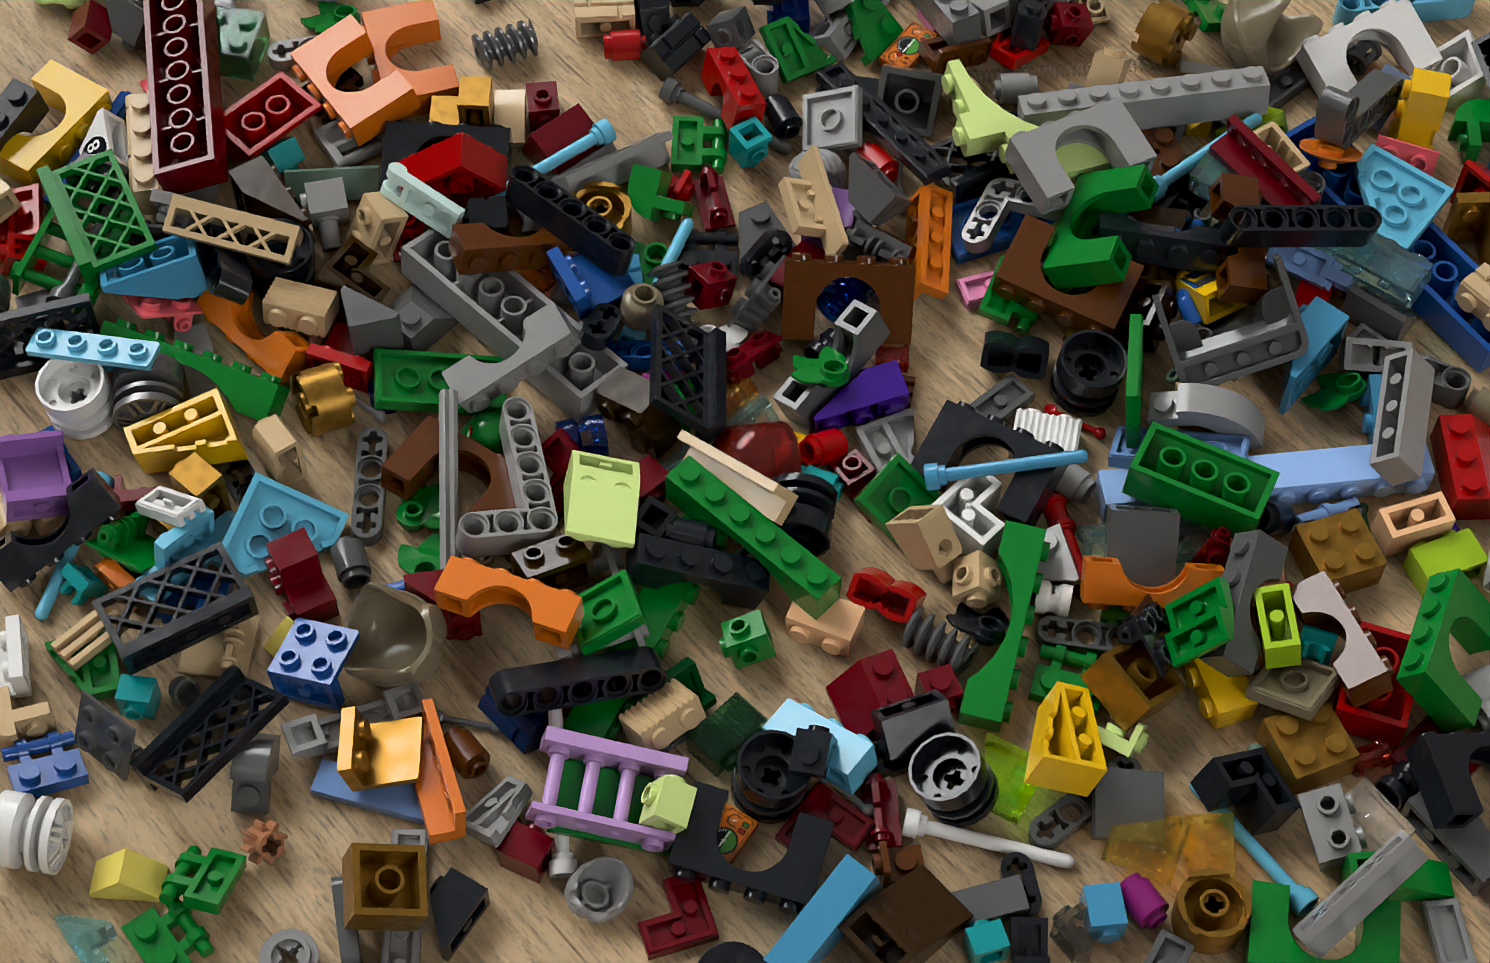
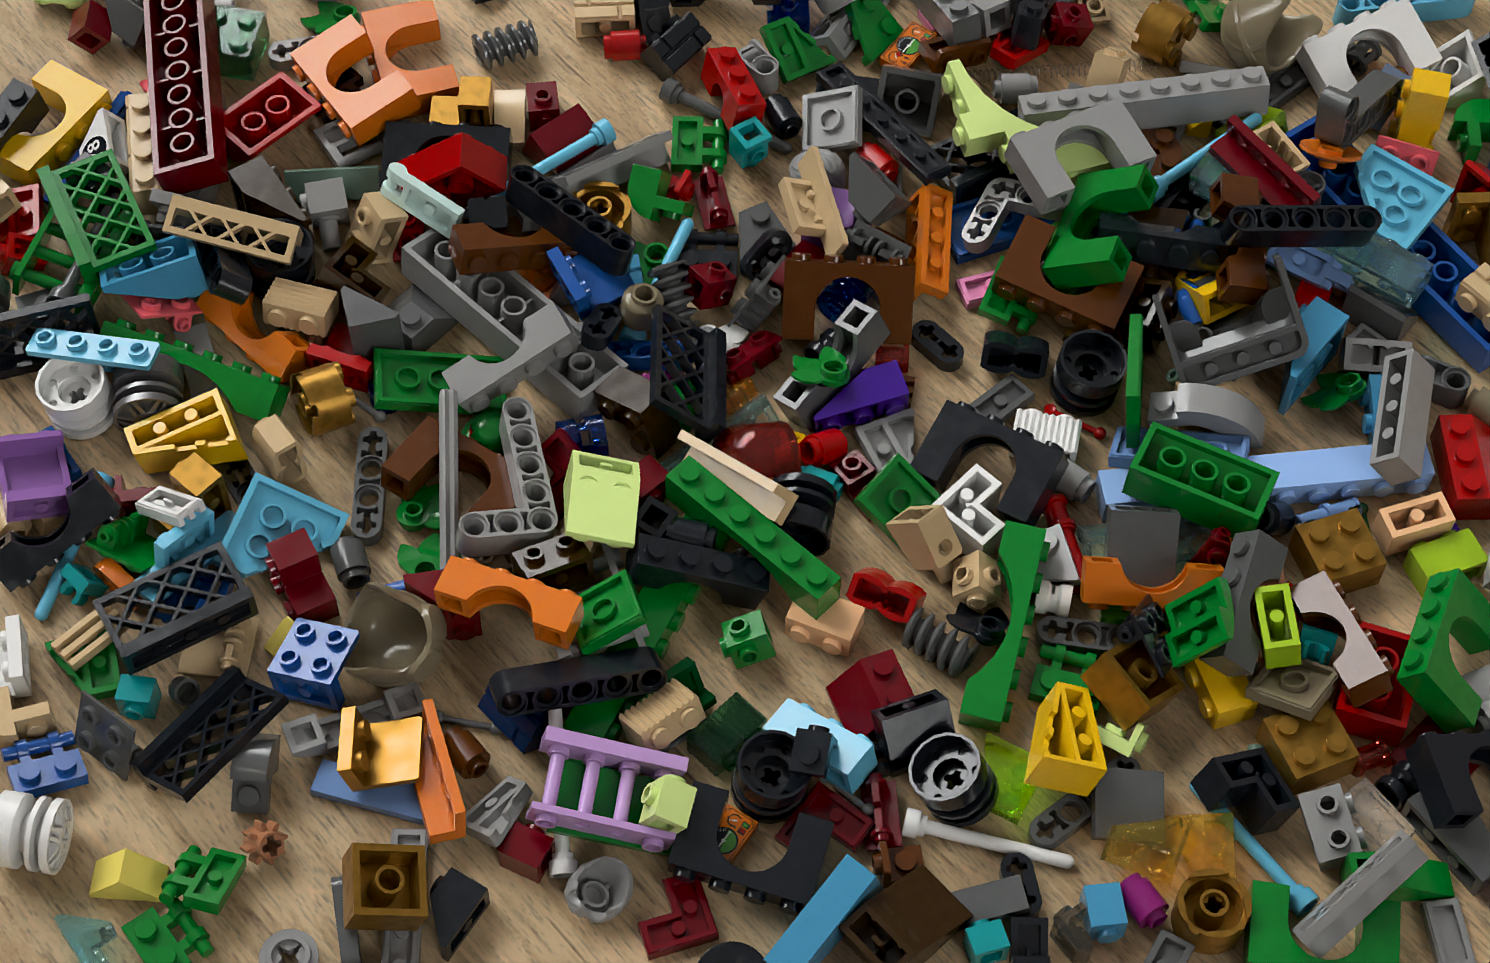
teal plate [260,136,306,176] -> none
dark grey brick [706,6,756,49] -> none
dark red brick [914,663,963,715] -> none
dark azure piece [924,450,1088,491] -> none
none -> black beam [911,320,964,372]

